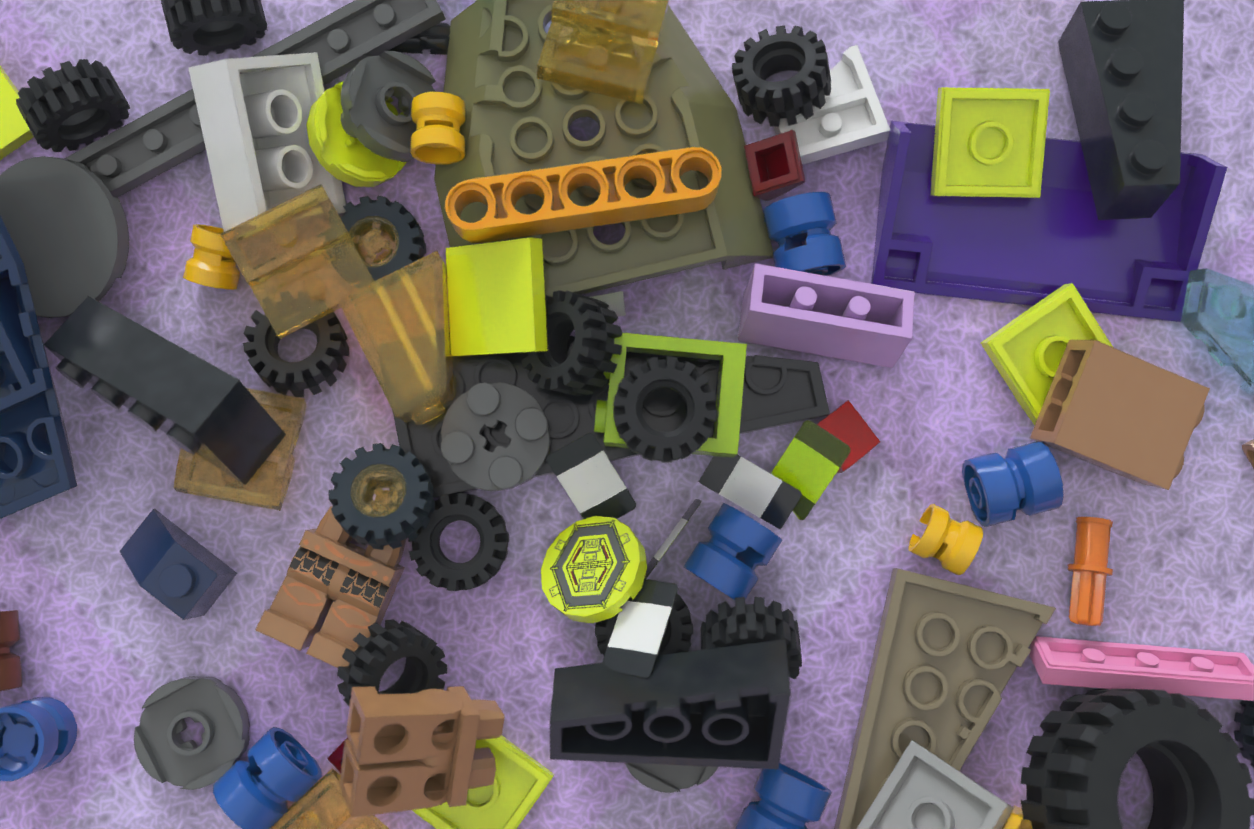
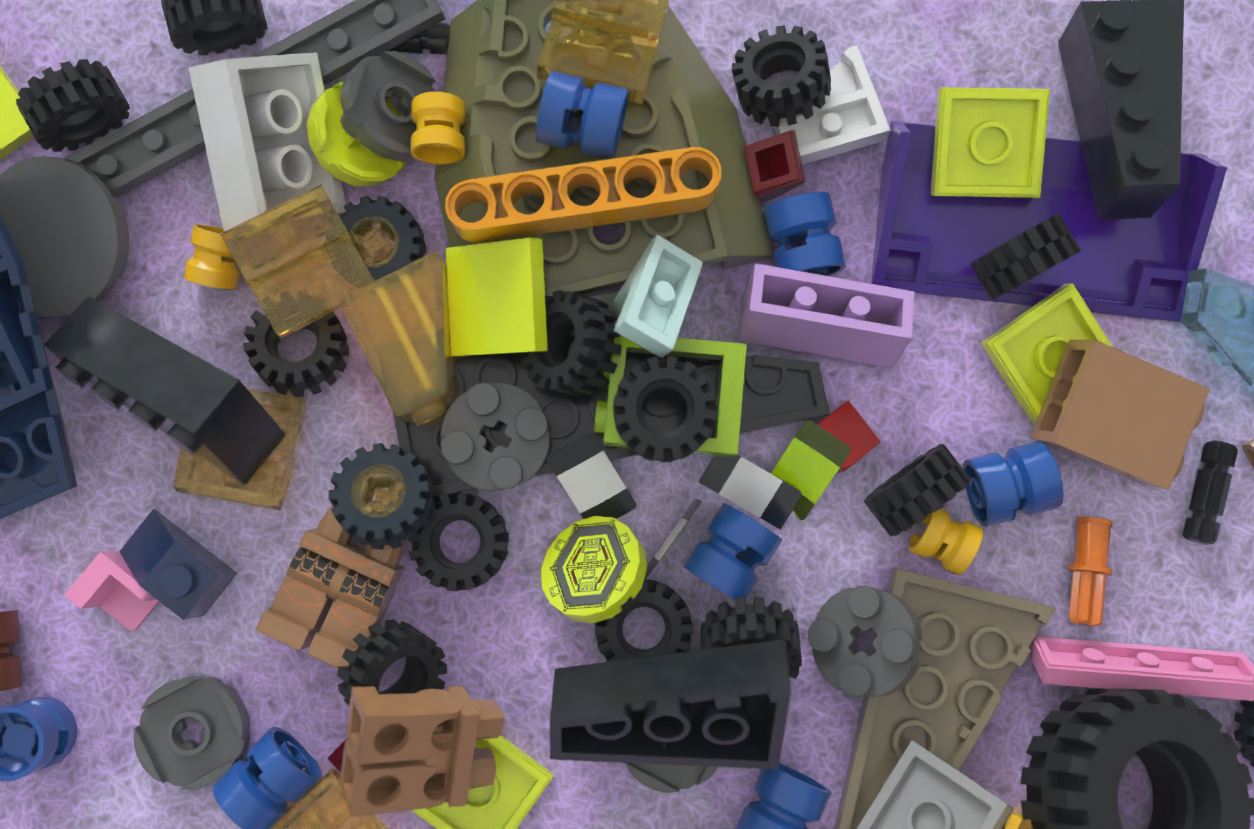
sticker [602,580,678,678] -> none
none -> bright pink panel [65,551,160,631]
none -> blue wheel [536,71,629,160]
none -> light aqua slope [613,234,703,358]
none -> dark grey plate [807,585,922,697]
none -> black tyre [864,444,971,537]
none -> black tyre [971,213,1081,300]
none -> black axle [1183,440,1238,545]

